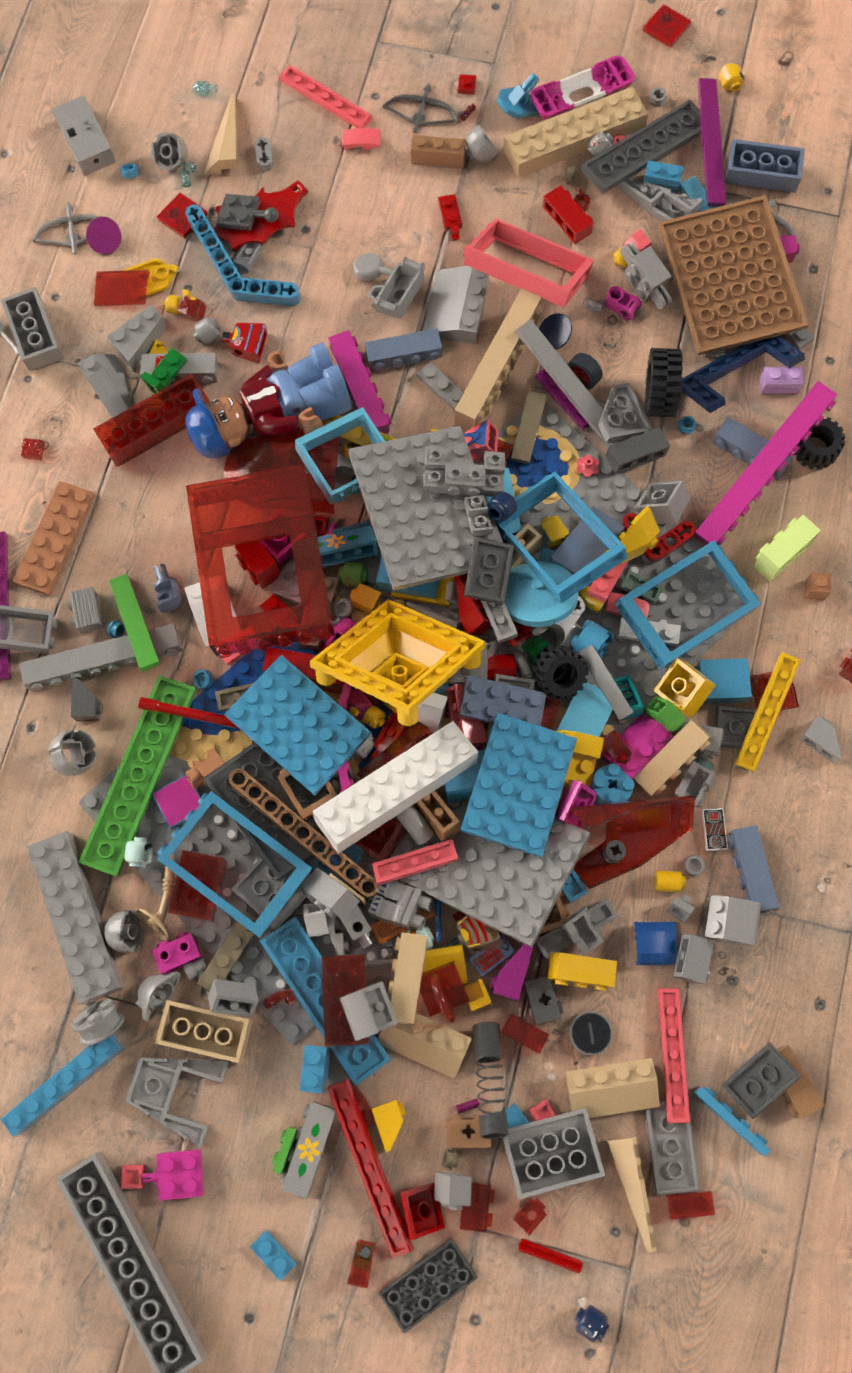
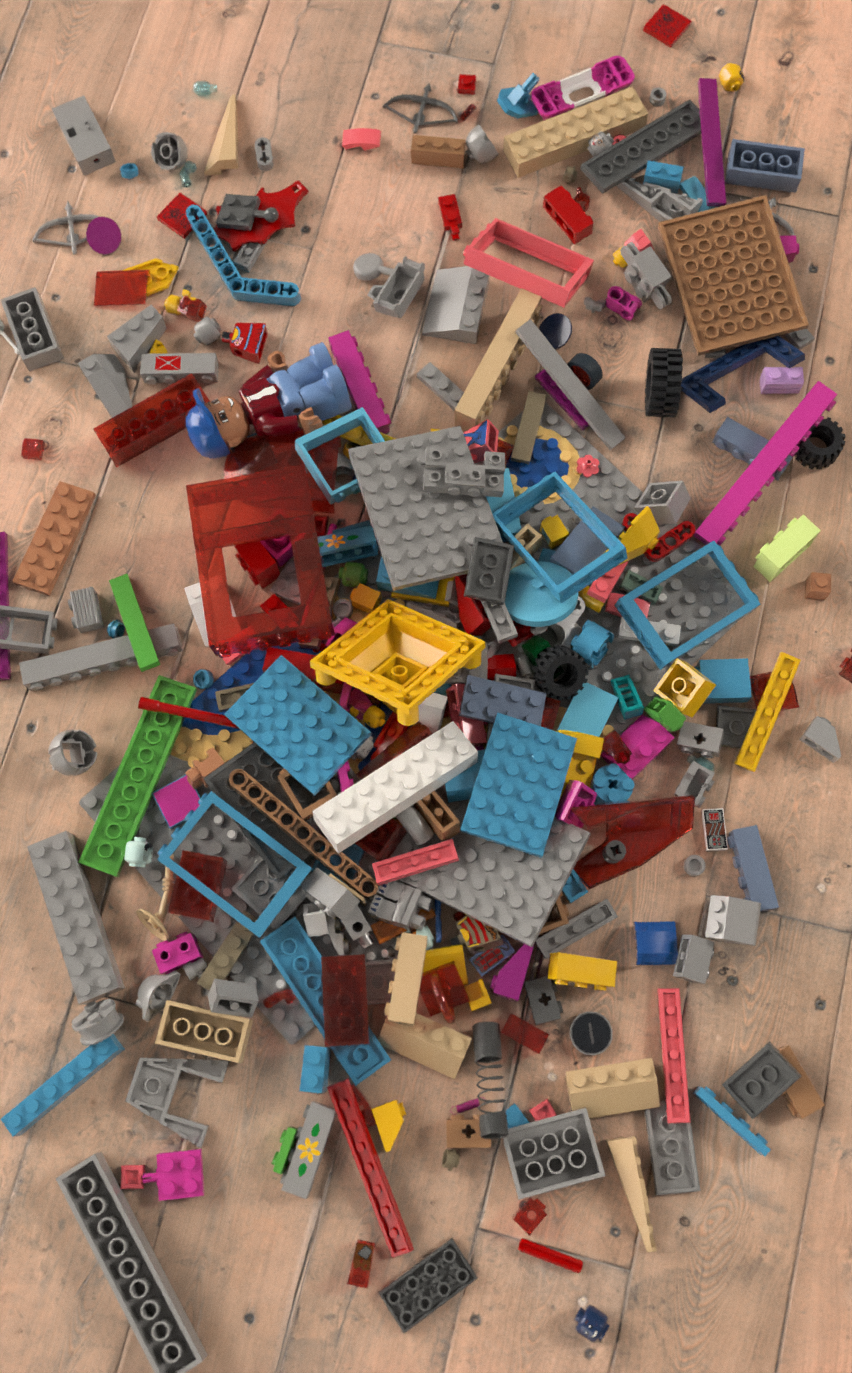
dark grey slope [71,678,103,721] -> none
light grey cylinder [104,910,144,953] -> none
green bracket [141,348,188,400] -> none
sand blue piece [154,564,183,613] -> none
dark azure plate [250,1229,297,1281] -> none
coral tile [279,65,372,128] -> none
light grey brick [340,981,398,1040] -> none
sand blue brick [365,328,442,371] -> none
red slope [400,1182,445,1240] -> none
light grey brick [434,1172,472,1210] -> none
clear red brick [460,1181,495,1233] -> none
light grey slope [464,495,493,537] -> none
dark blue head [487,492,517,522] -> none
light grey cylinder [562,906,604,956] -> none
light grey sticker [578,645,634,720] -> none
light grey plate [598,383,654,442] -> none
dark grey brick [605,428,670,474] -> none
tan brick [634,719,712,796] -> none
yellow brick [654,870,686,893] -> none
light grey tile [666,893,694,922] -> none
clear red plate [666,1191,715,1220] -> none
dark azure plate [678,416,697,434] -> none

